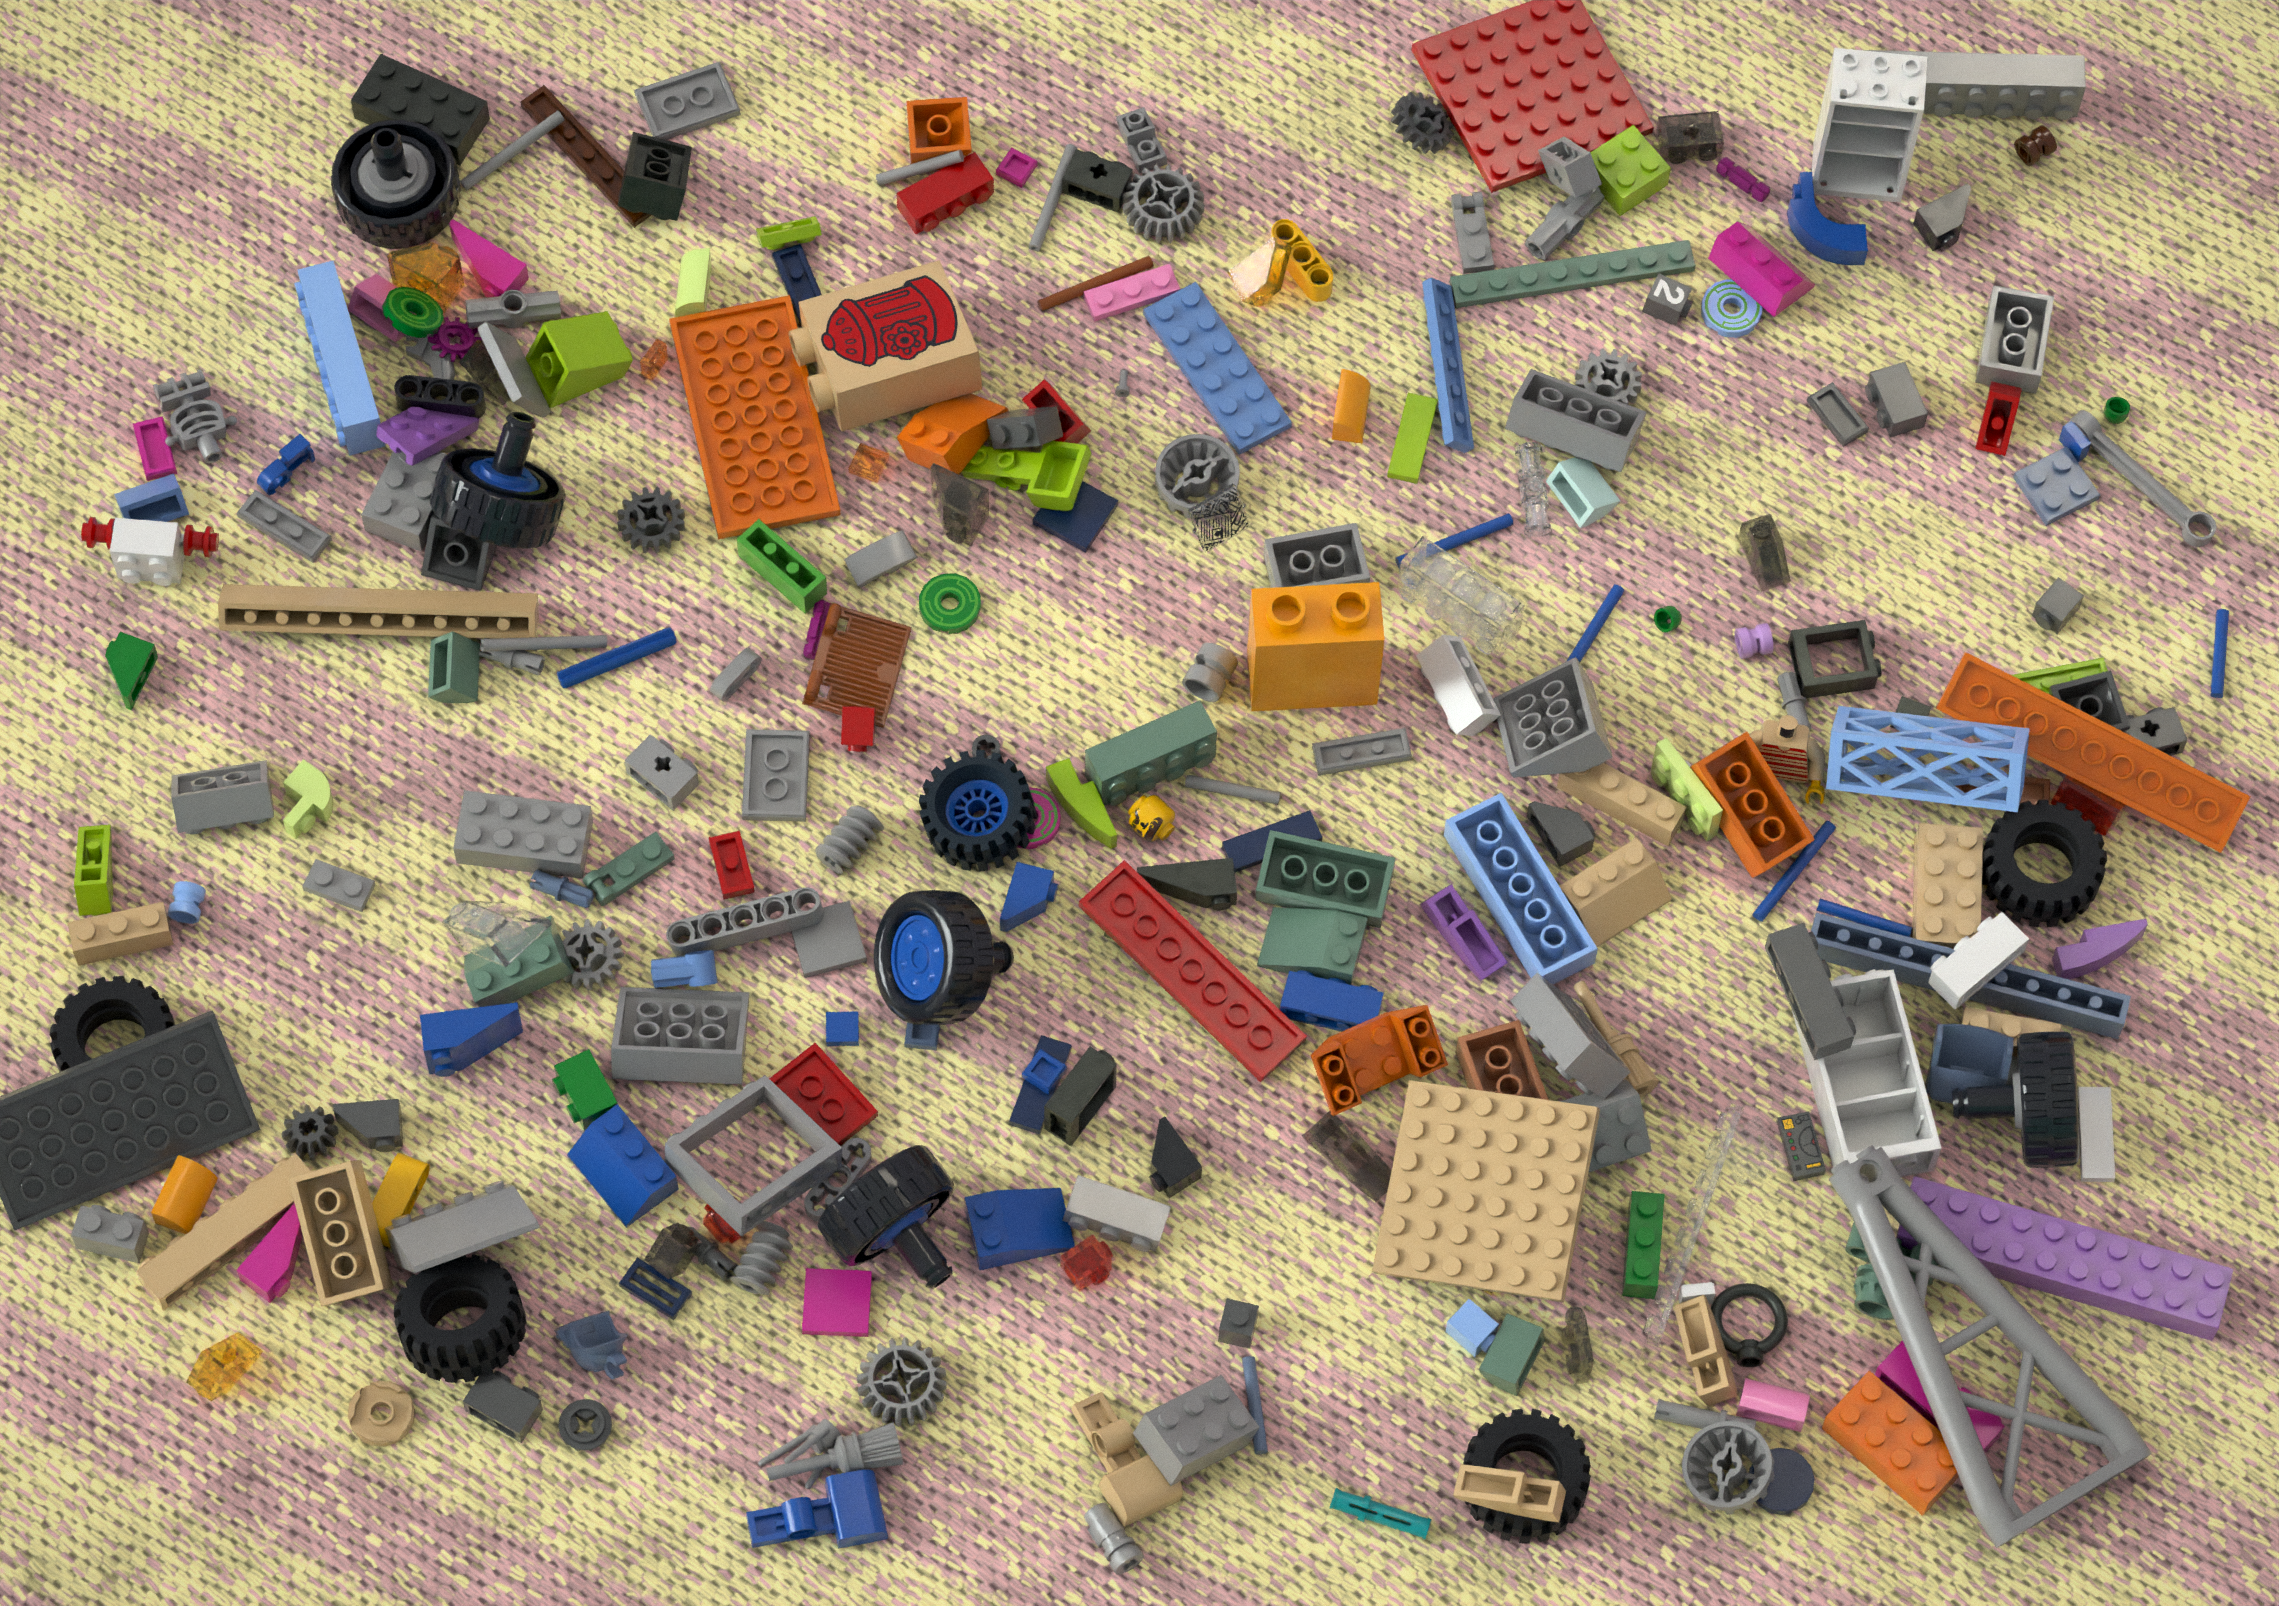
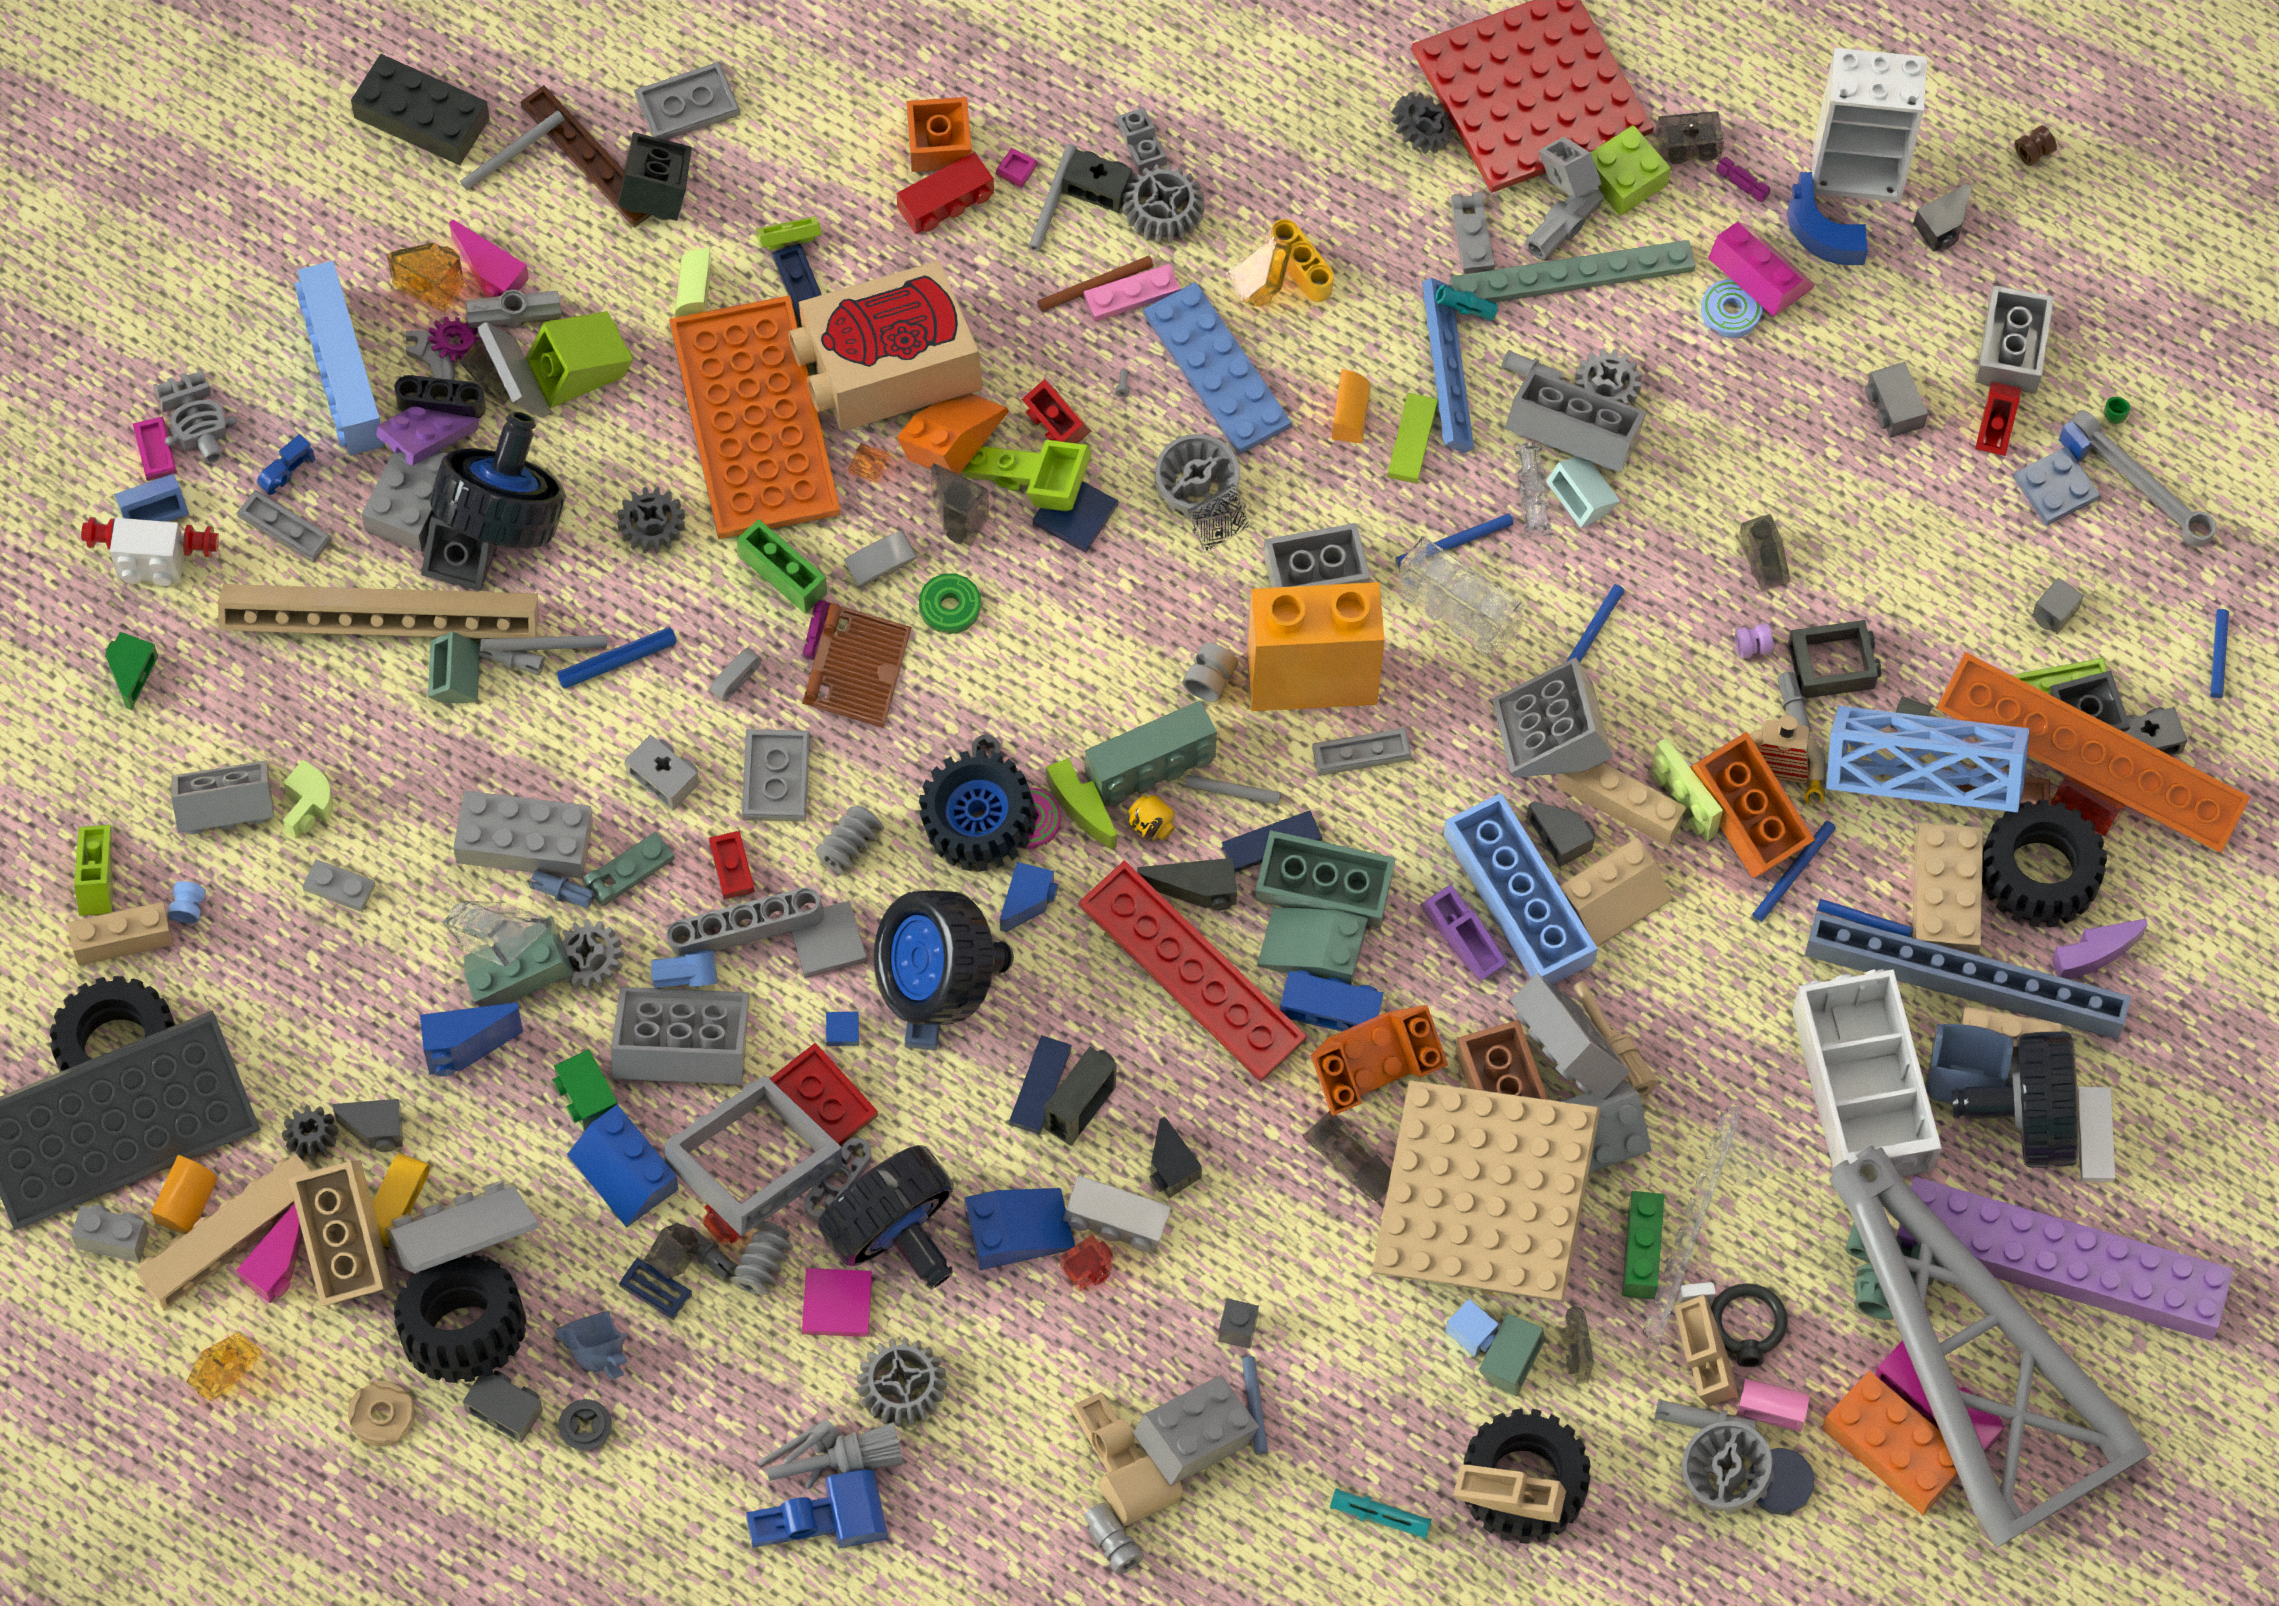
black wheel [331,119,461,249] -> none
bright pink brick [348,273,416,342] -> none
green tile [382,287,444,338] -> none
clear orange tile [640,339,668,380] -> none
red brick [841,706,876,752] -> none
light grey bar [876,150,964,186] -> none
dark grey brick [987,406,1063,450] -> none
blue tile [1022,1049,1067,1095] -> none
white brick [1416,635,1501,736] -> none
dark grey brick [1642,273,1693,326] -> none
green hinge [1654,606,1682,632] -> none
dark grey brick [1765,923,1856,1061] -> none
dark grey tile [1777,1111,1826,1181] -> none
dark grey tile [1807,382,1869,447] -> none
light grey brick [1863,50,2086,120] -> none
white brick [1928,912,2029,1010] -> none
none -> teal pin [1435,285,1498,321]
none -> light grey axle [1501,350,1563,380]

